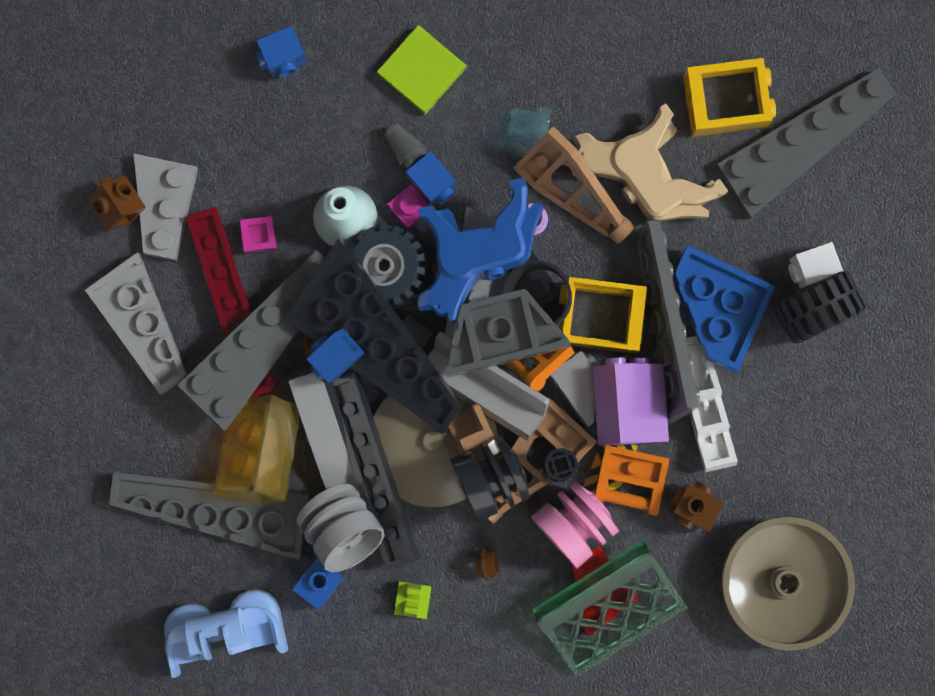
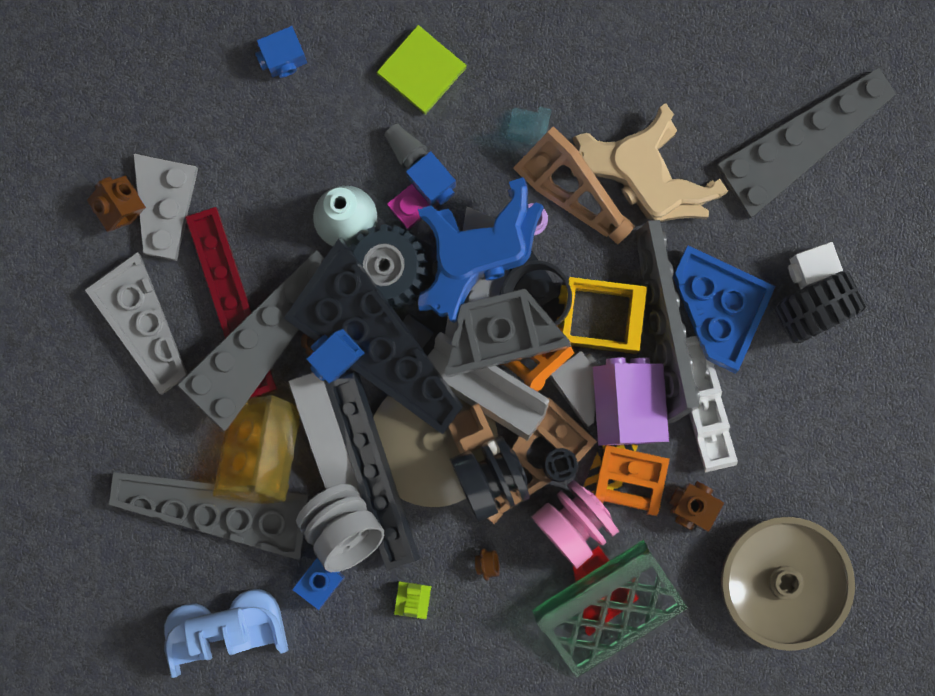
dark pink plate [240,216,277,254] -> none
yellow window [683,58,776,137] -> none

